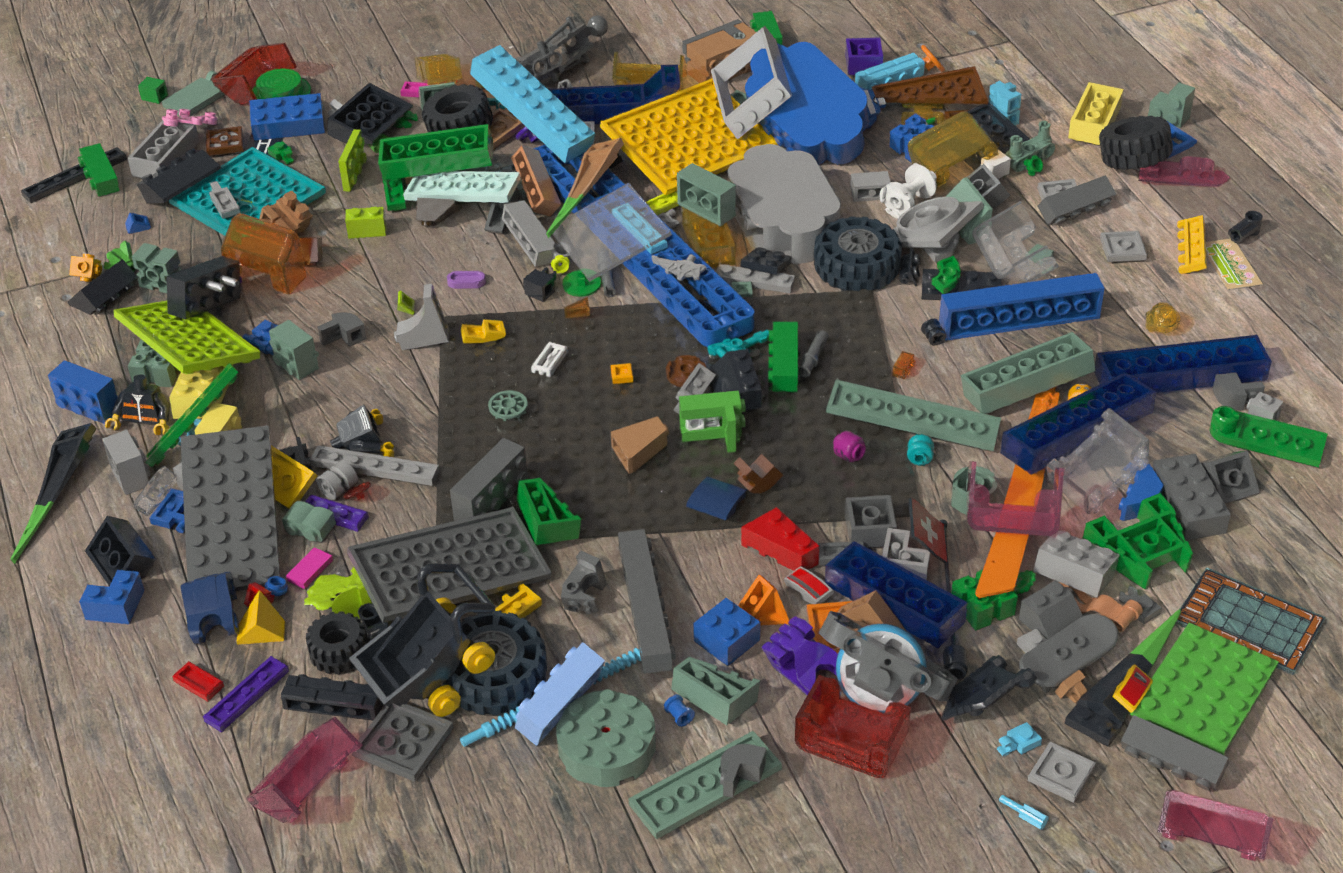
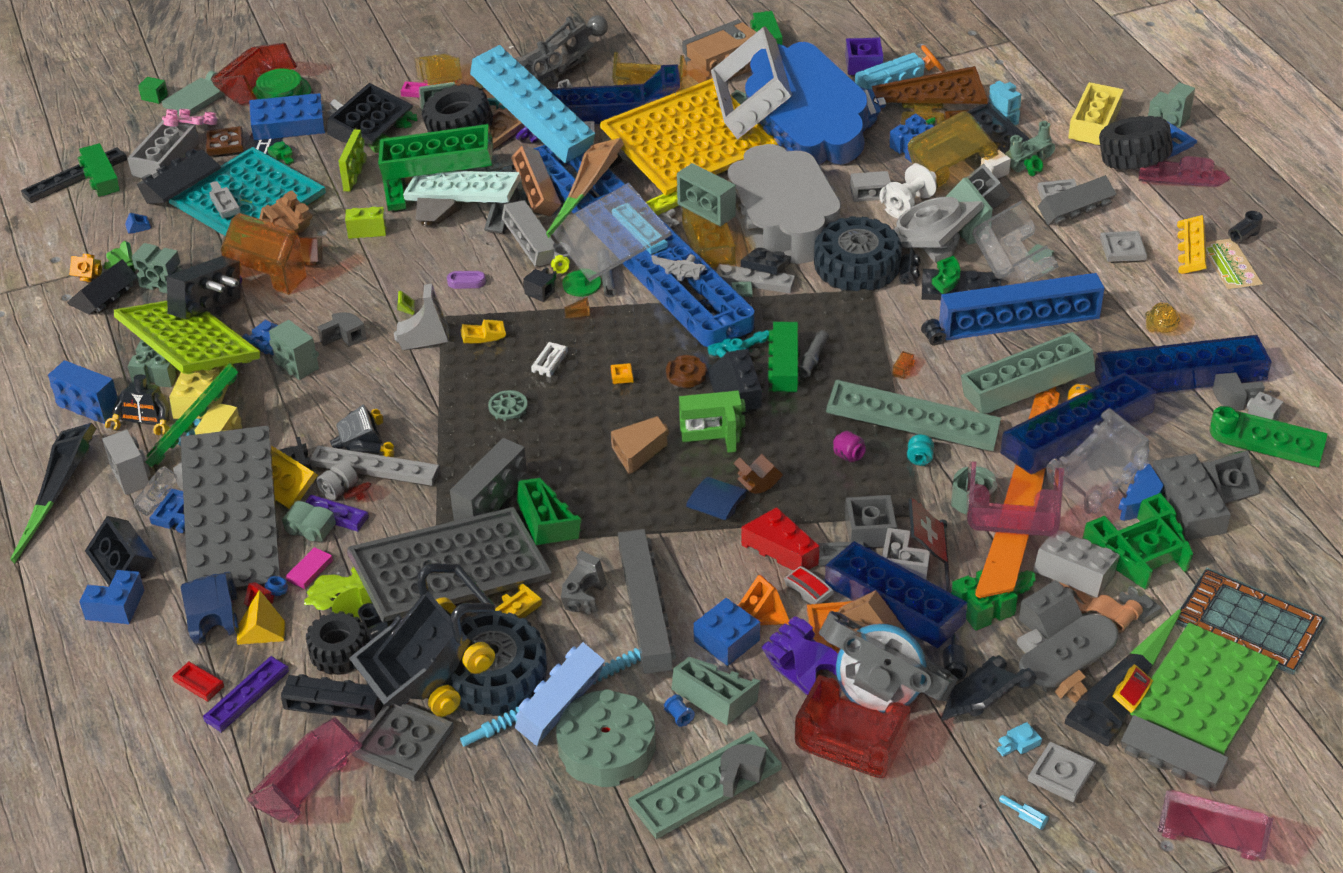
light grey hinge [674,363,716,414] -> none

